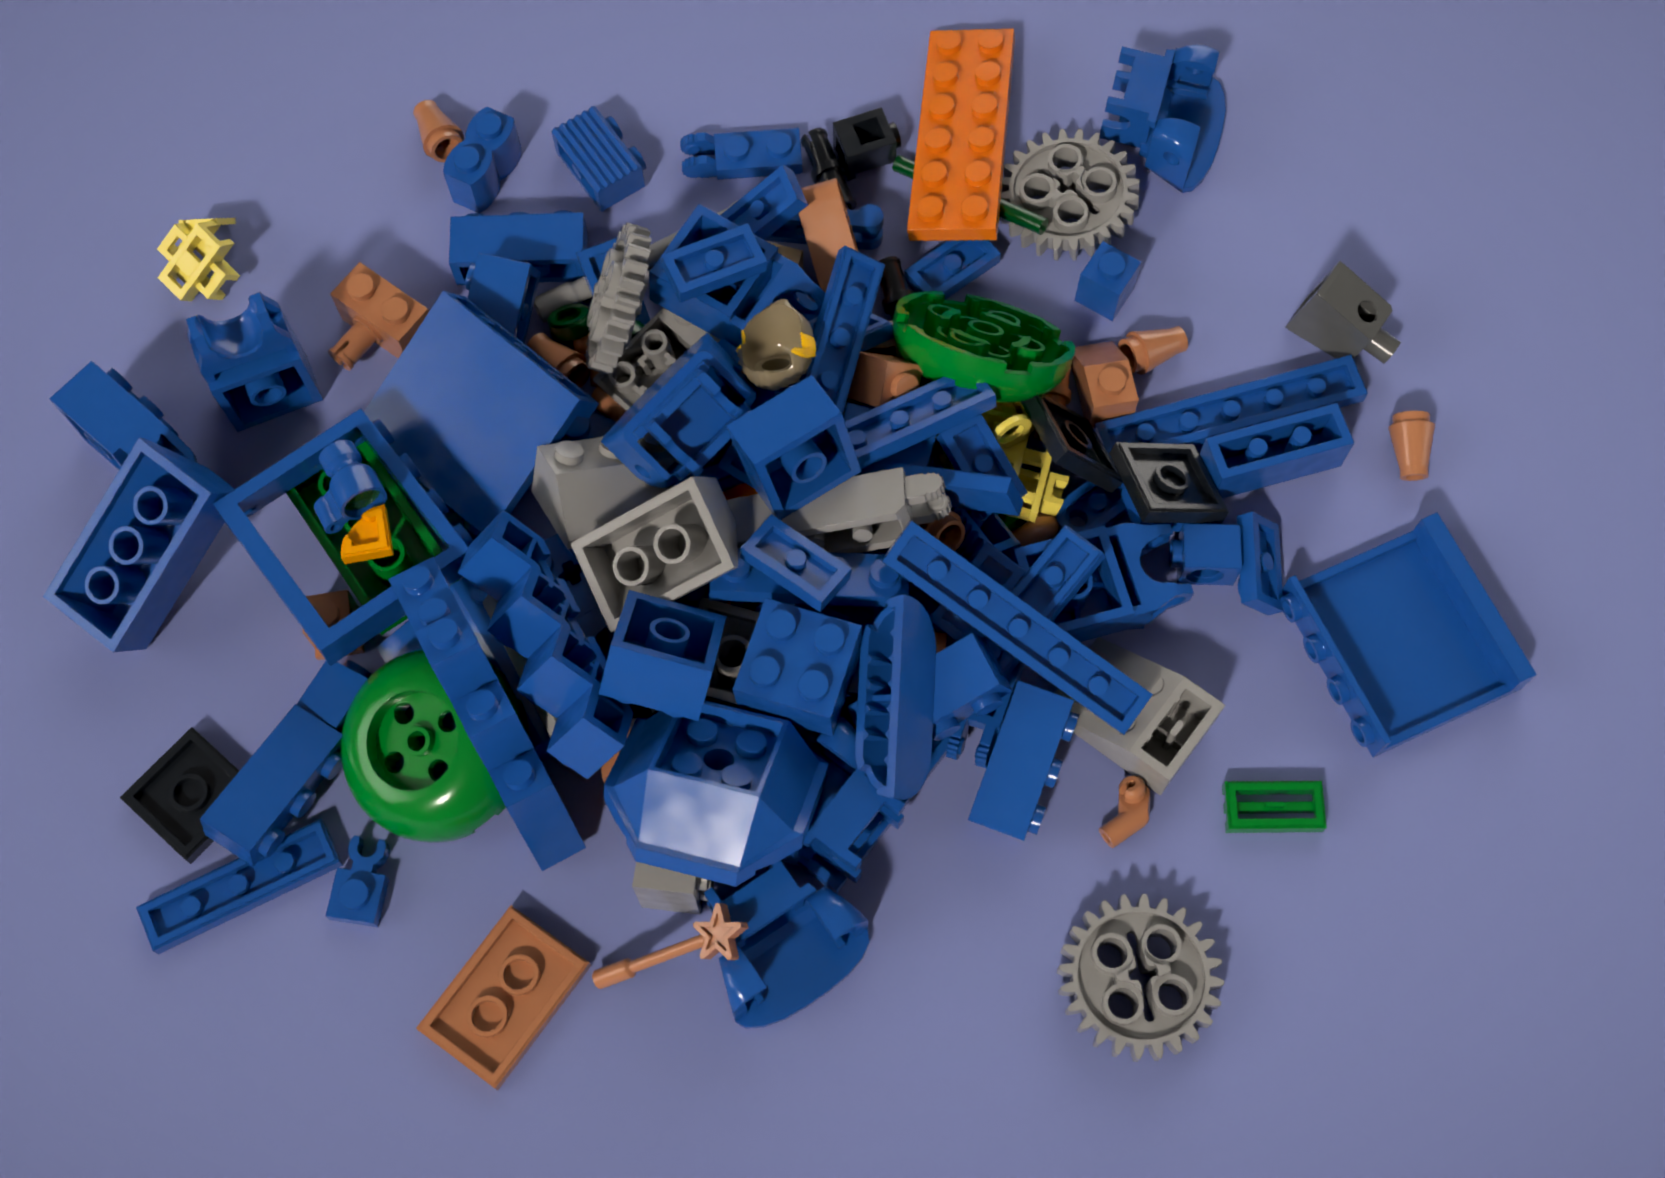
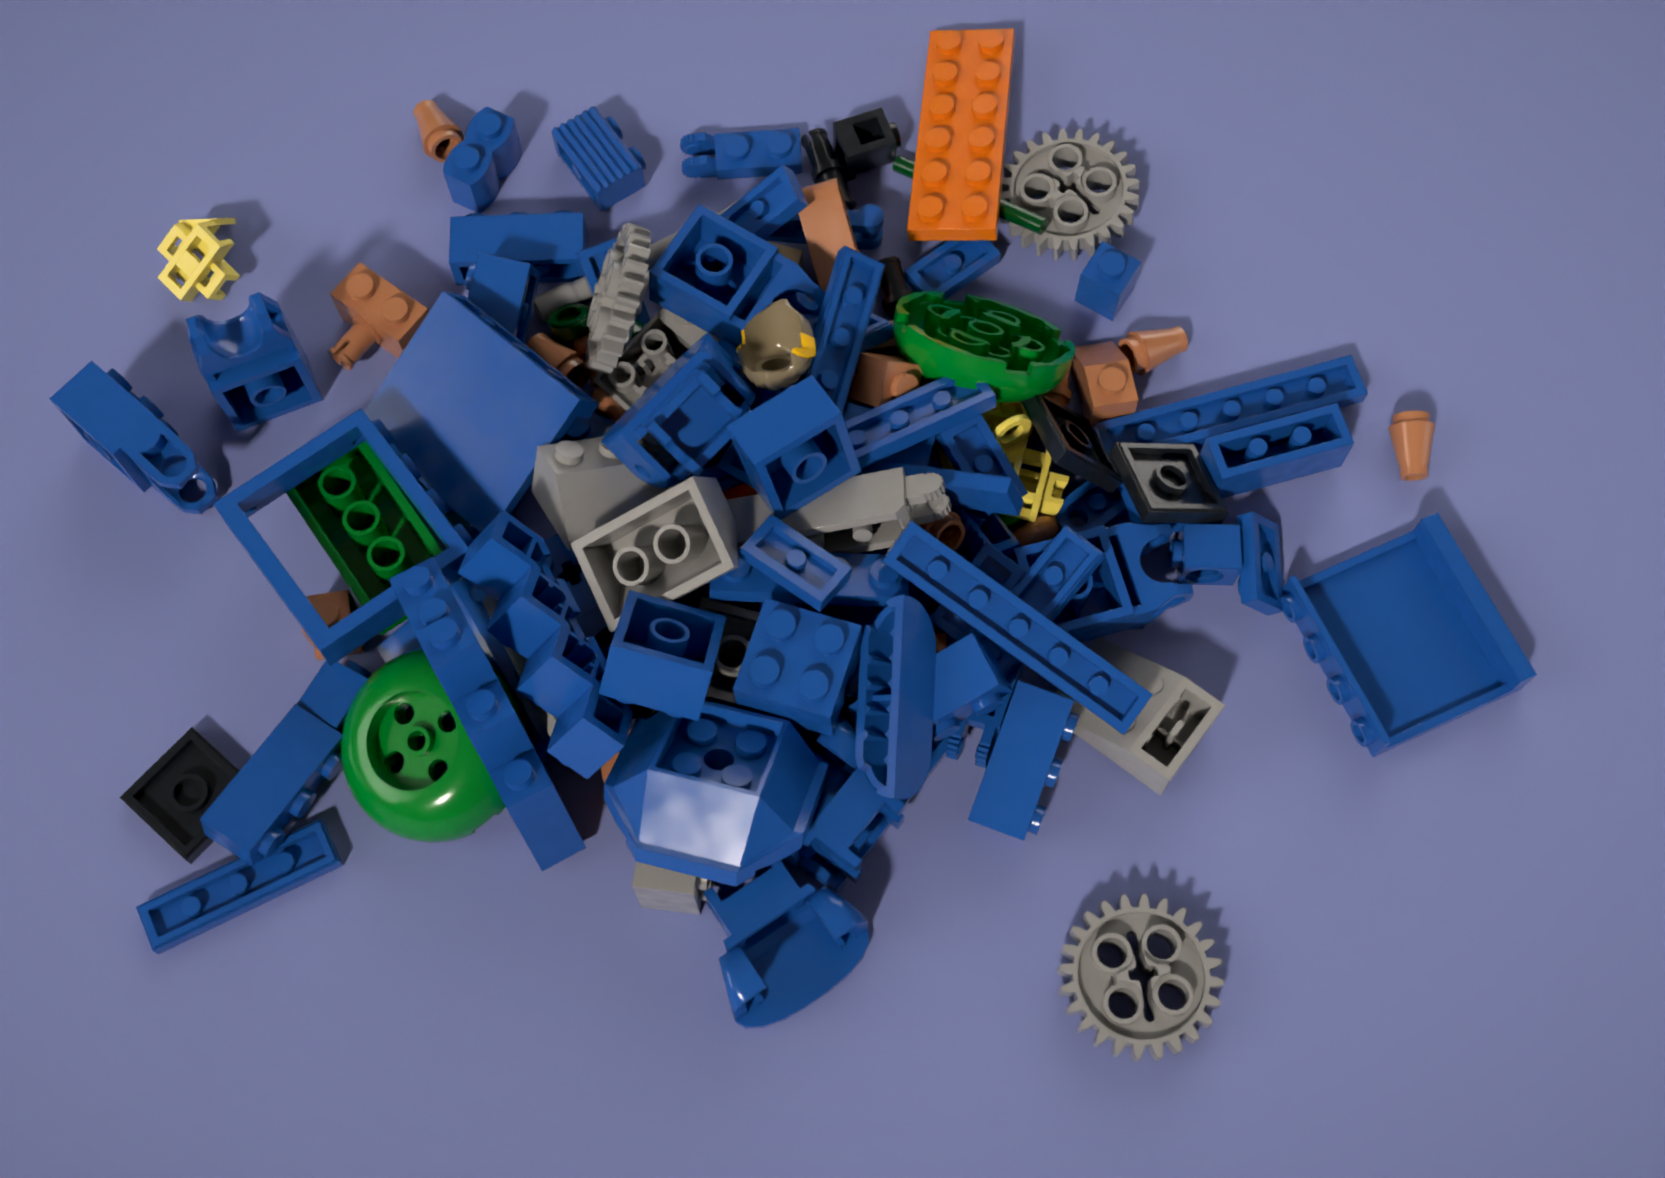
blue slope [43,438,235,653] -> none
blue piece [314,440,387,534] -> none
blue plate [325,835,390,927] -> none
light orange tile [341,505,394,564] -> none
nougat tile [416,905,592,1090] -> none
nougat piece [592,903,748,989] -> none
blue plate [661,223,768,303] -> none
nougat arm [1099,776,1150,848] -> none
blue piece [1100,44,1226,193] -> none
green tile [1222,781,1327,833] -> none
dark grey torso [1285,261,1401,364] -> none

